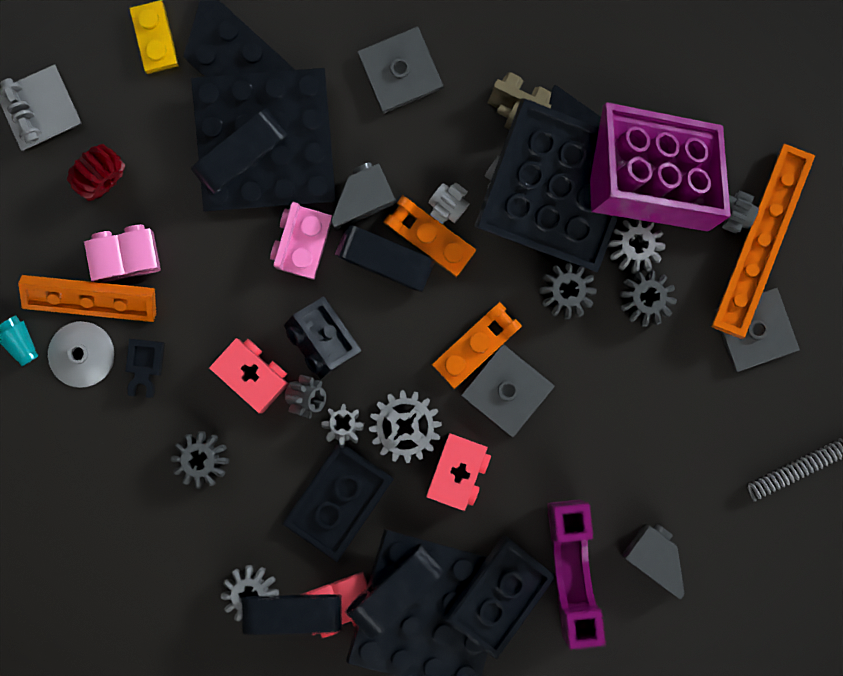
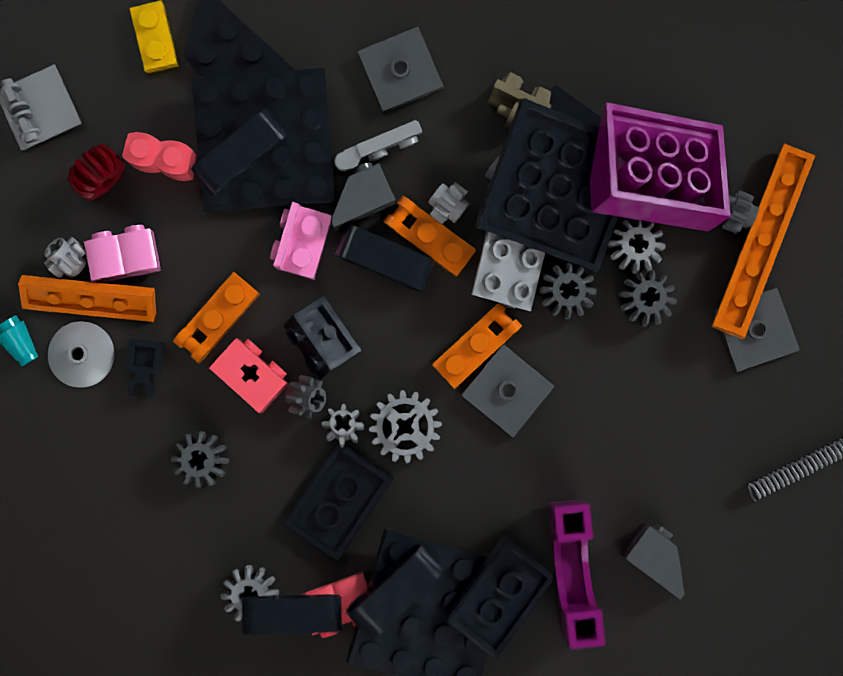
coral brick [426,433,491,511] -> none
none -> light grey gear [44,237,86,279]
none -> coral brick [122,132,199,181]
none -> orange plate [173,272,260,364]
none -> light grey hinge [334,120,423,173]
none -> light grey hinge [471,232,545,311]

